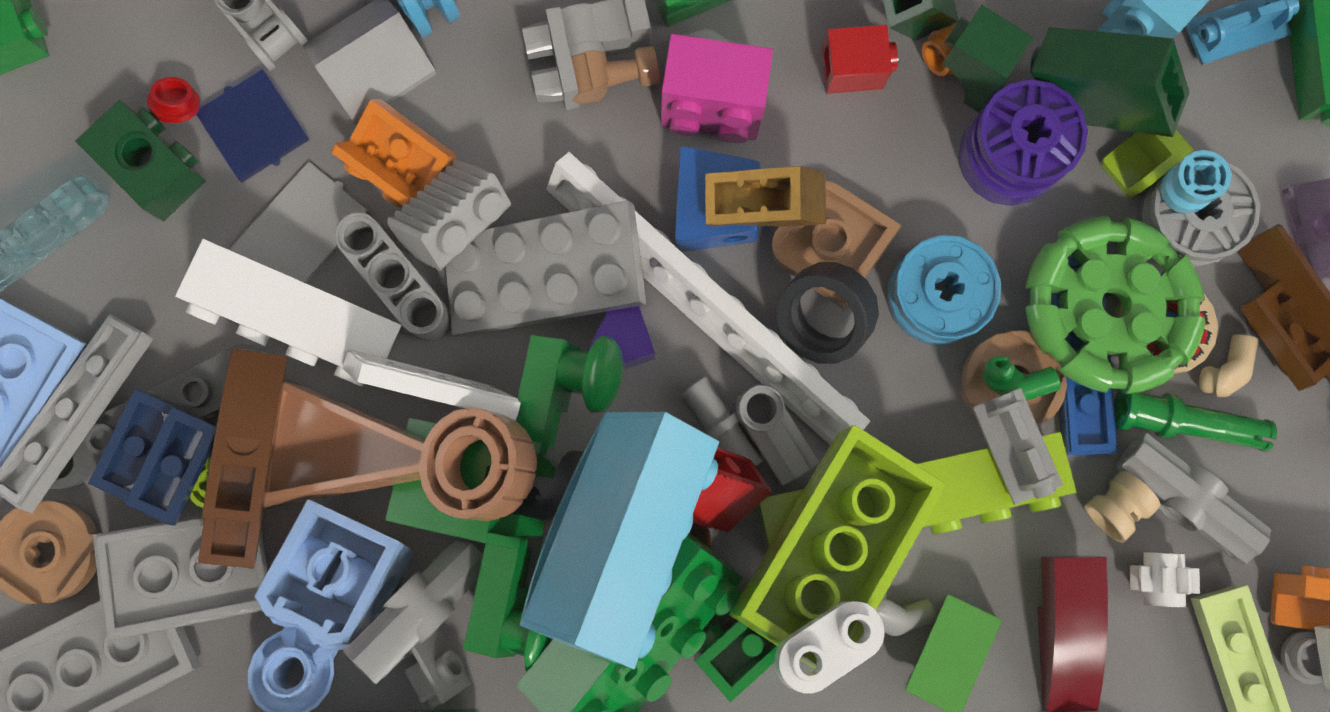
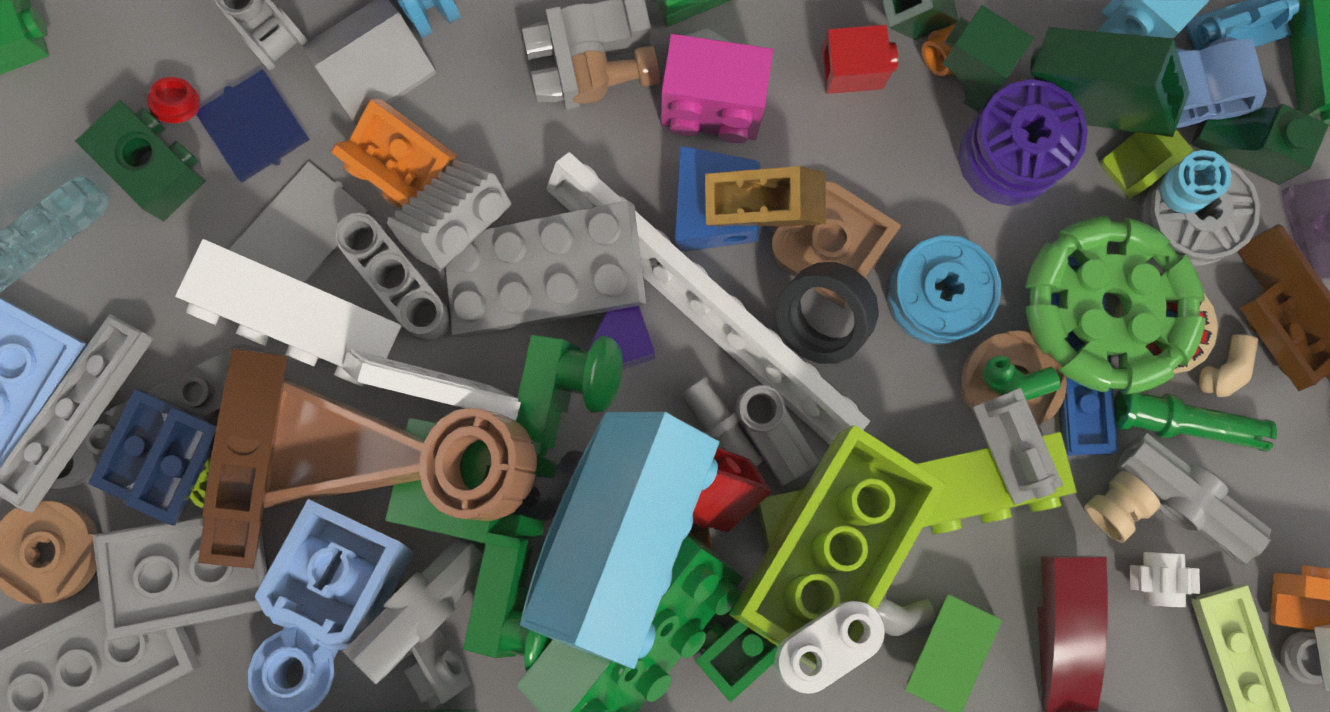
none -> medium blue brick [1177,37,1267,128]
none -> dark green arch [1191,104,1329,185]

